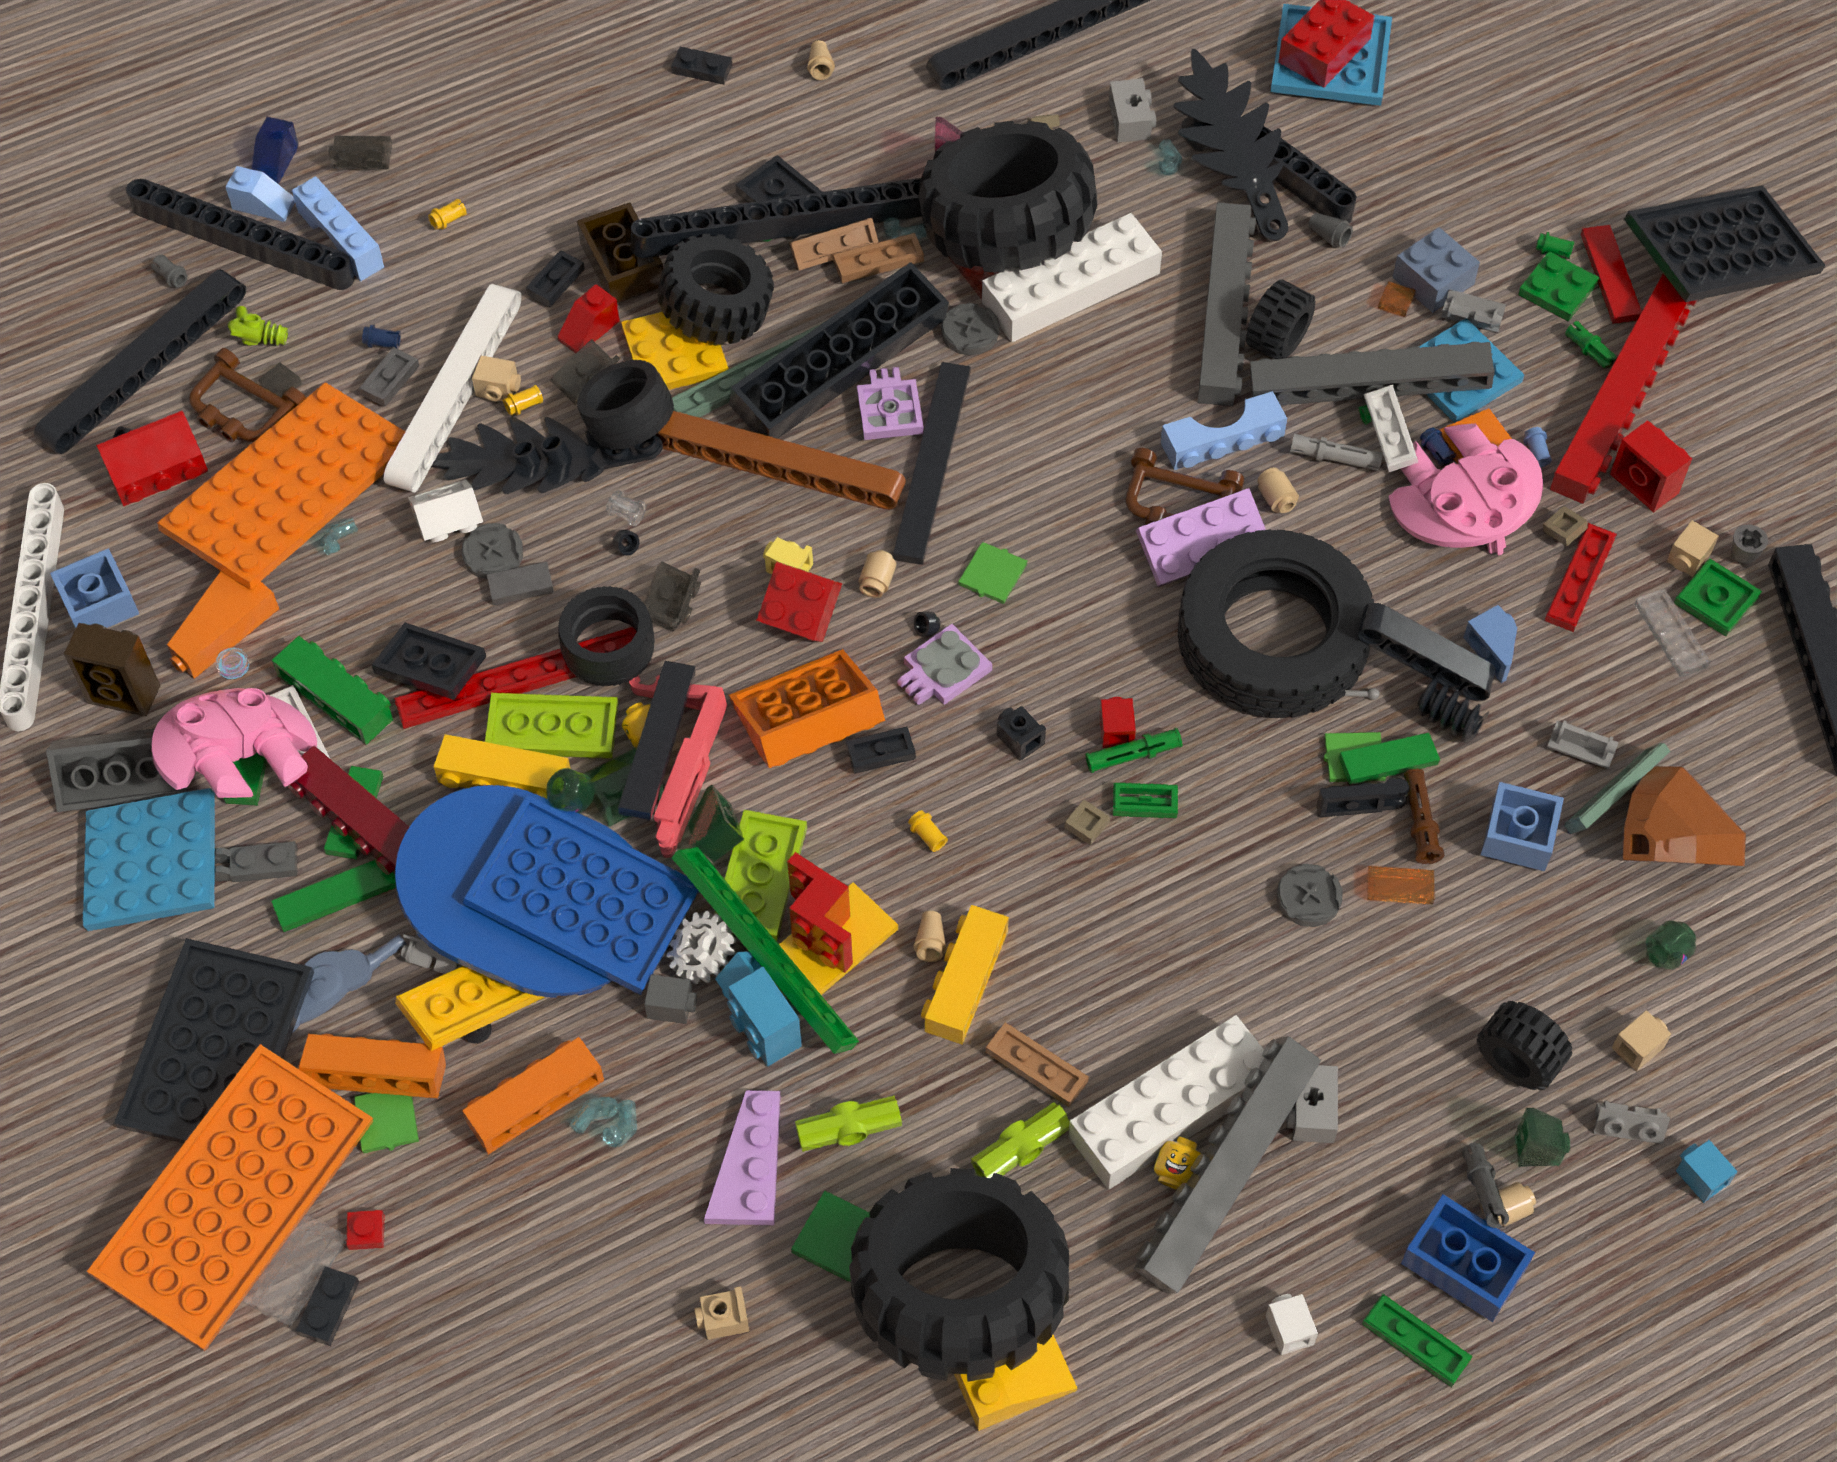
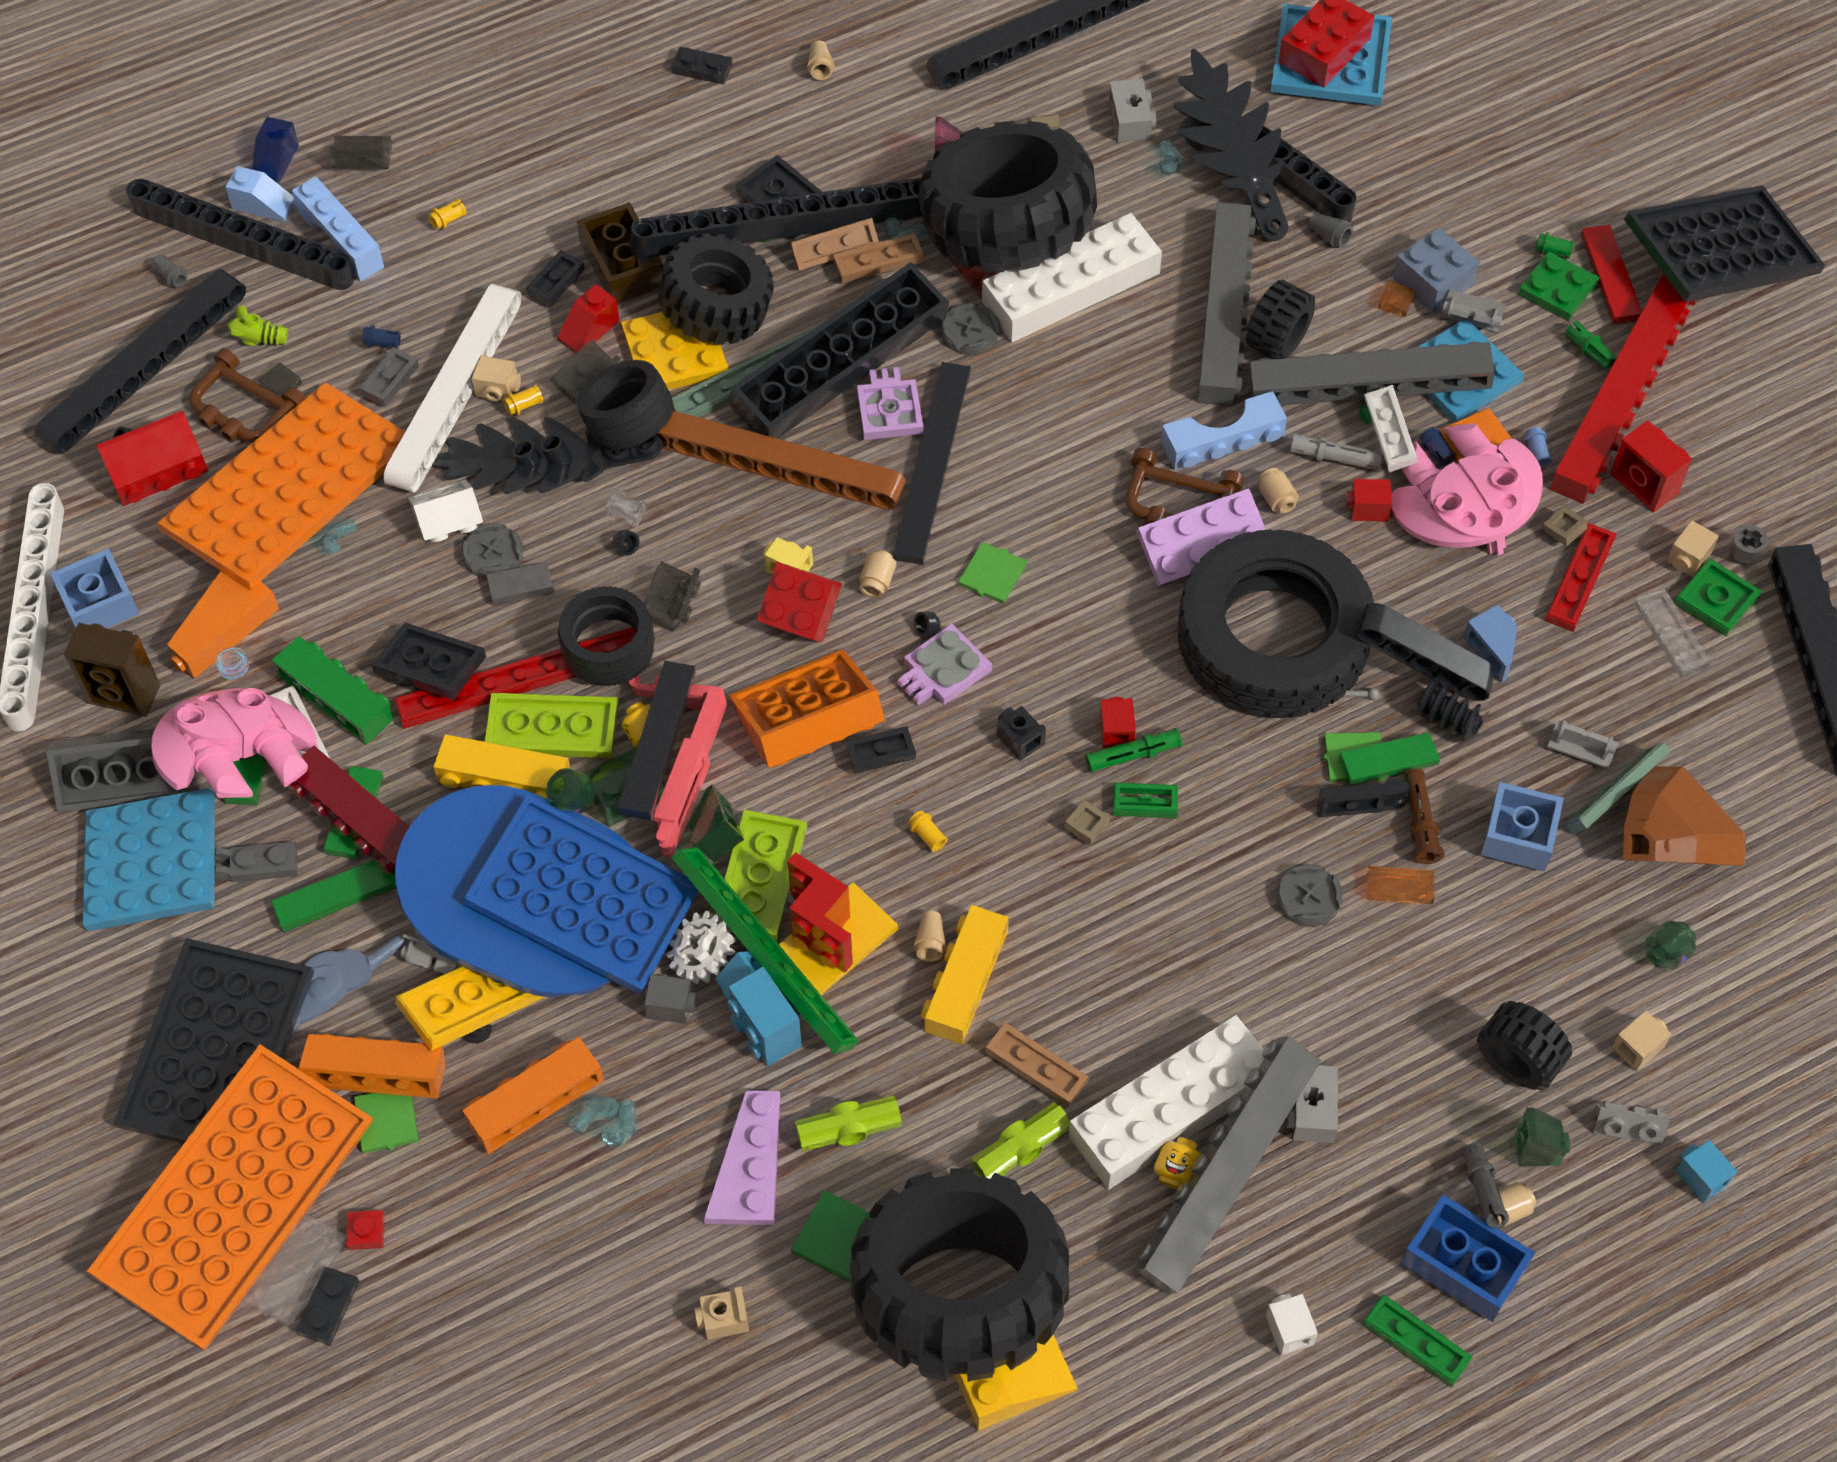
none -> red brick [1345,479,1392,522]

